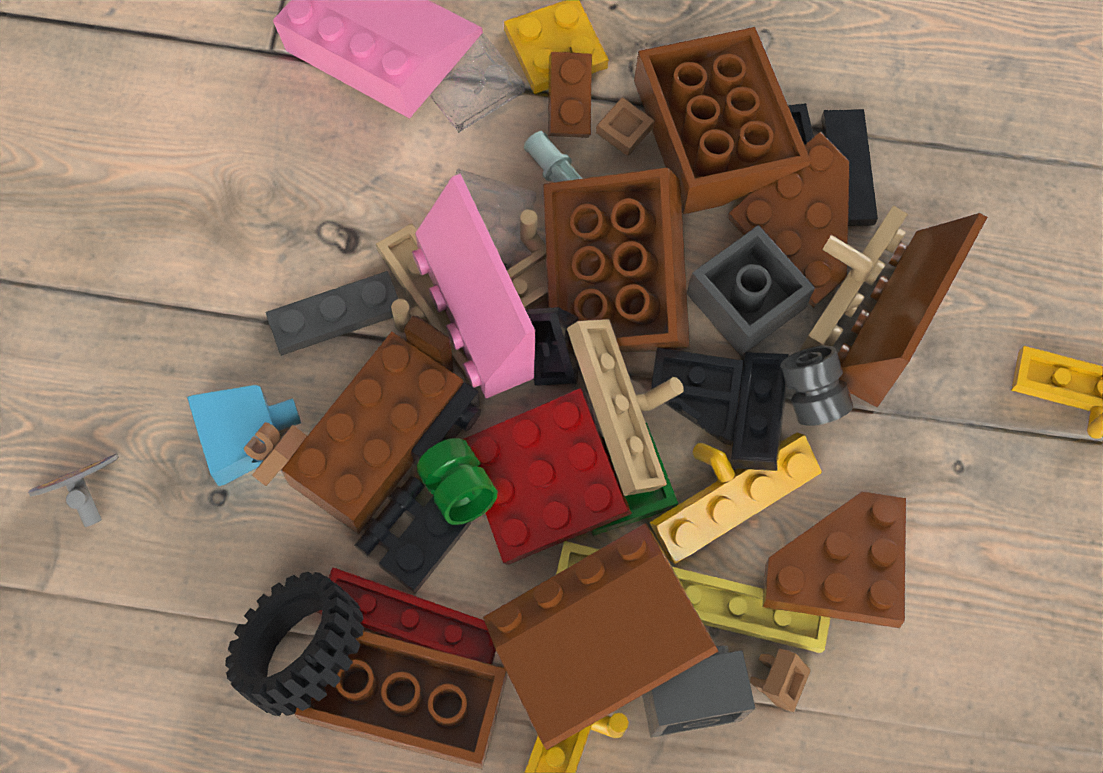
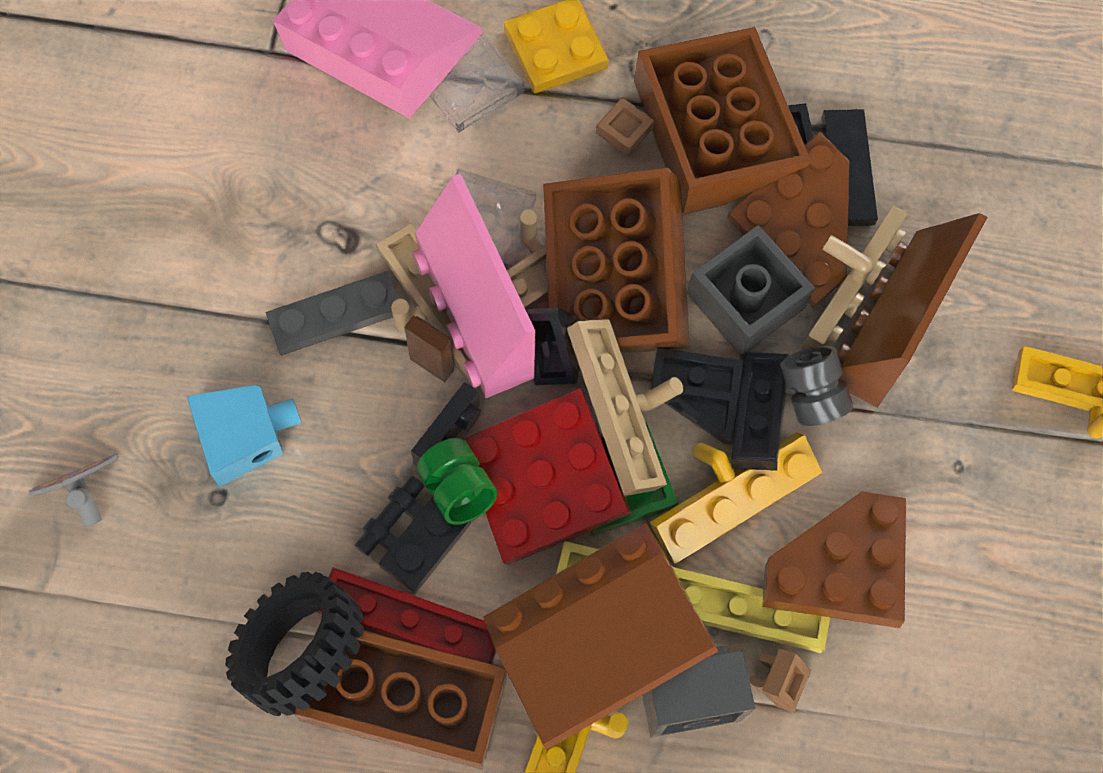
medium nougat tile [243,422,307,486] -> none
dark orange brick [281,331,463,535] -> none
light aqua axle [524,131,582,182] -> none
dark orange plate [548,52,592,138] -> none

